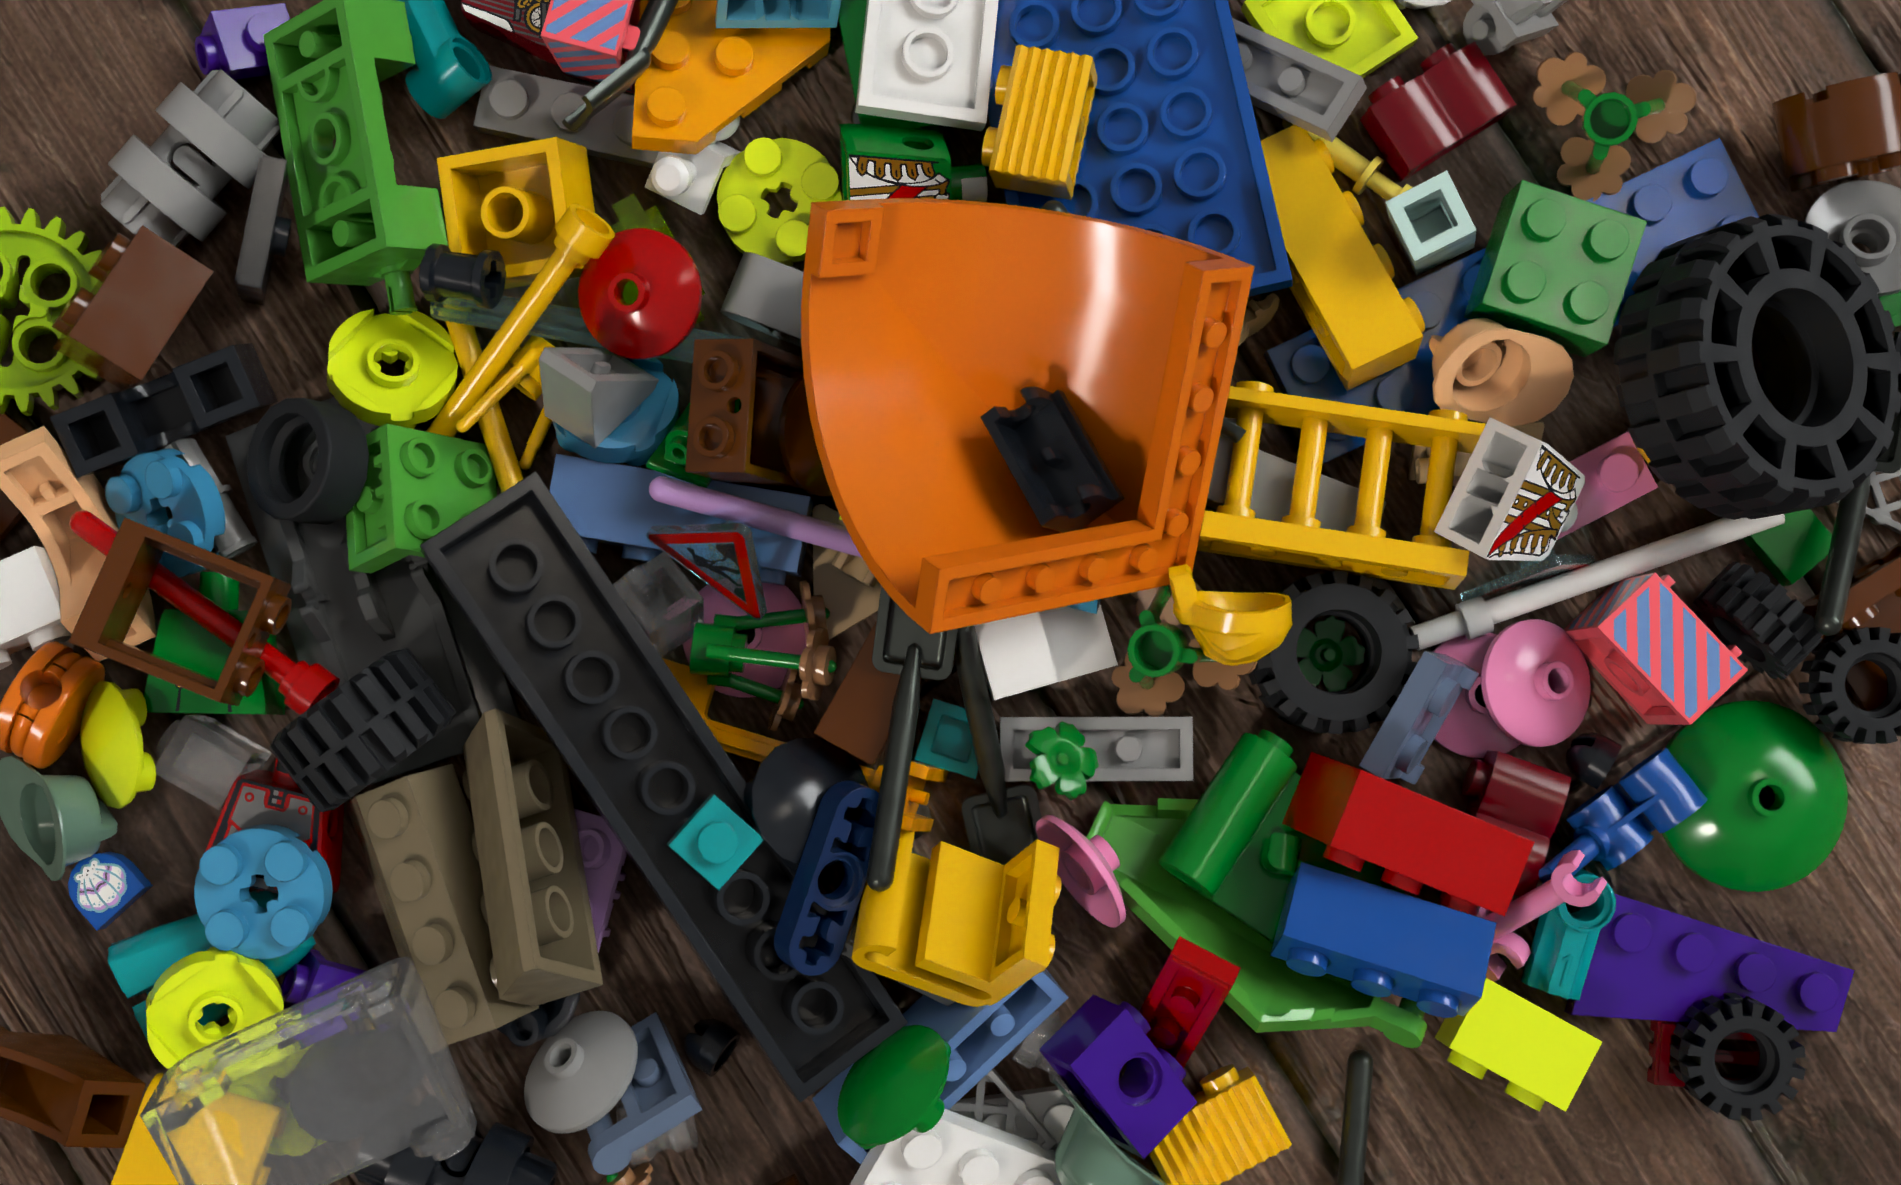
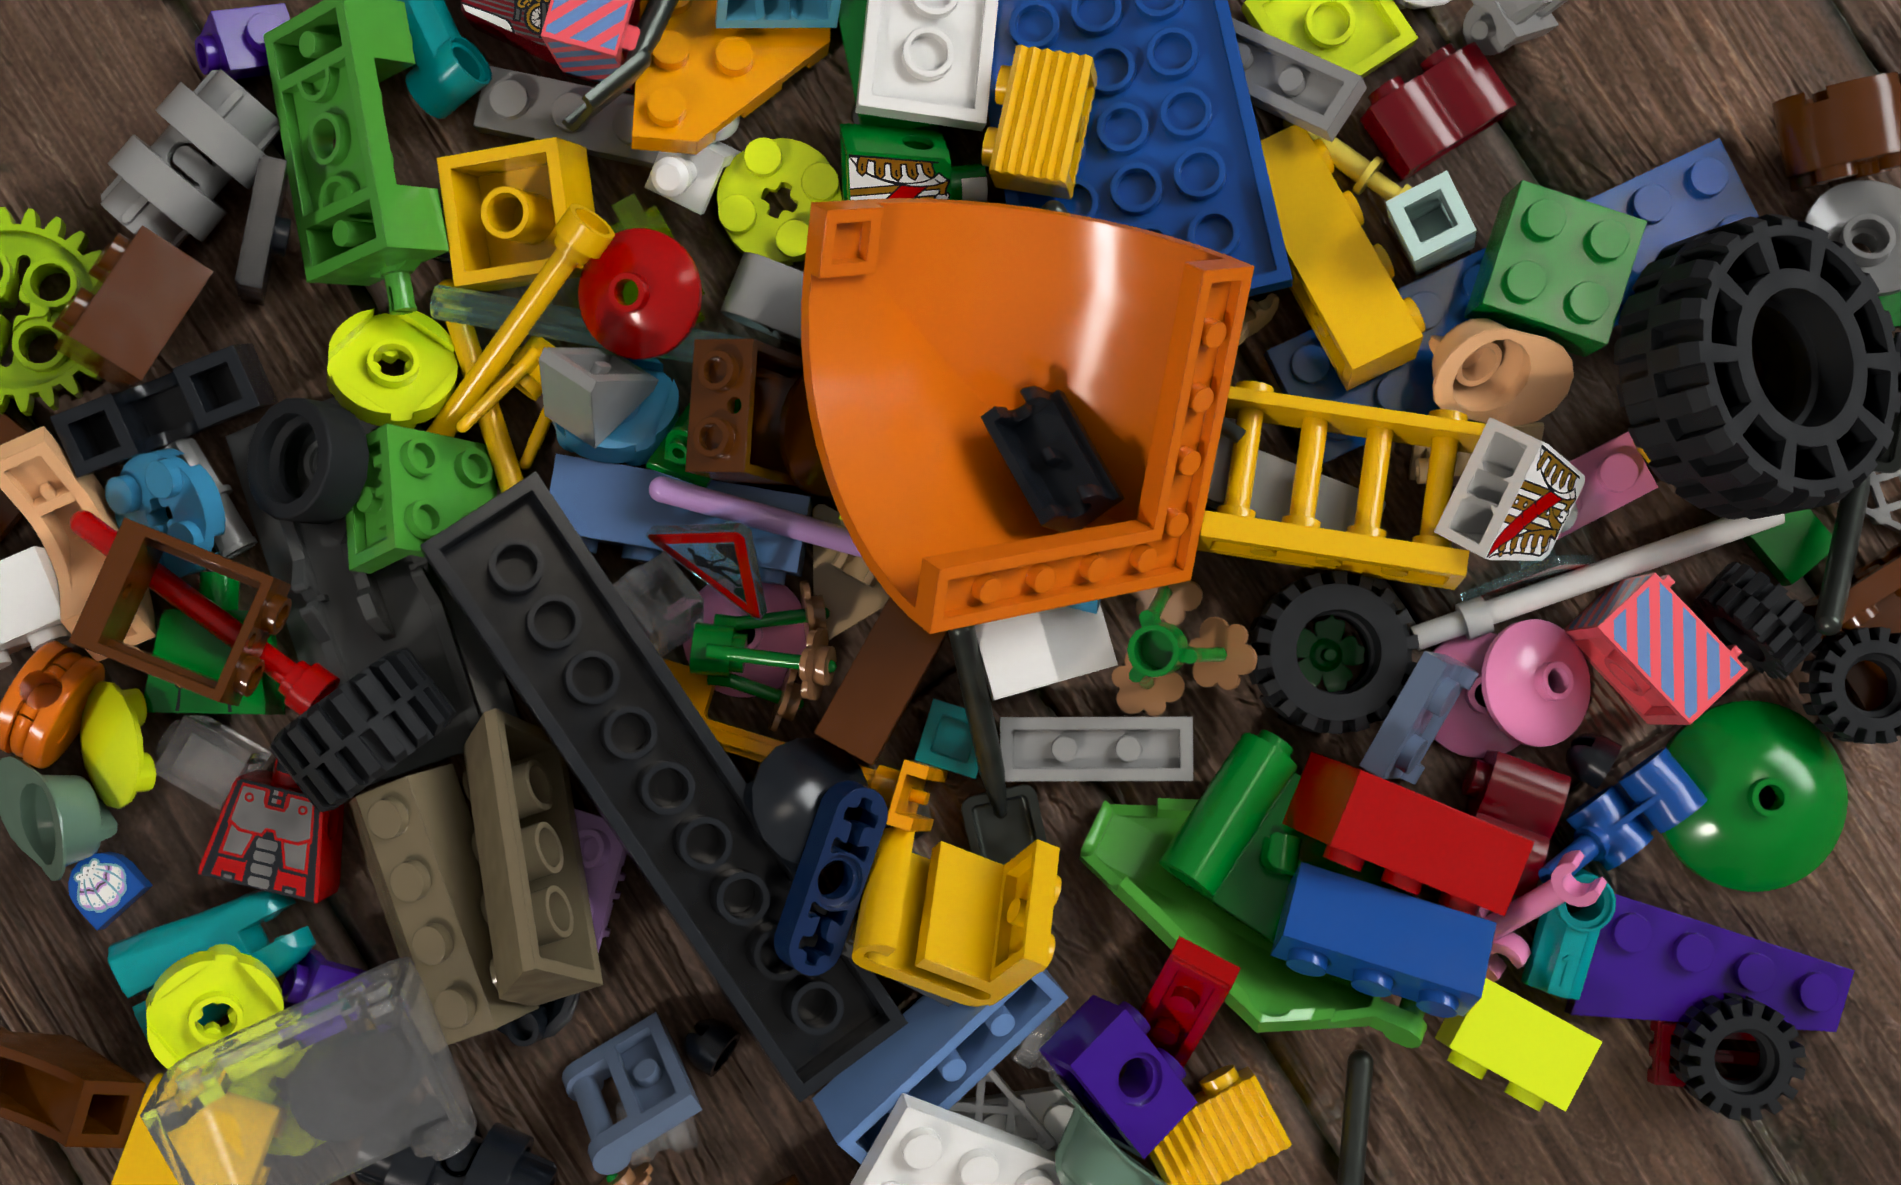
dark azure plate [194,824,333,959] -> none
black bush [419,243,506,309] -> none
light grey dish [524,1011,638,1134] -> none
teal plate [666,794,763,890] -> none
green dish [837,1025,951,1149] -> none
pearl dark grey piece [866,586,958,892] -> none
green plant [1025,721,1099,801] -> none
bright pink dish [1036,815,1126,928] -> none
yellow piece [1168,564,1293,666] -> none
medium nougat plant [1532,52,1697,202] -> none

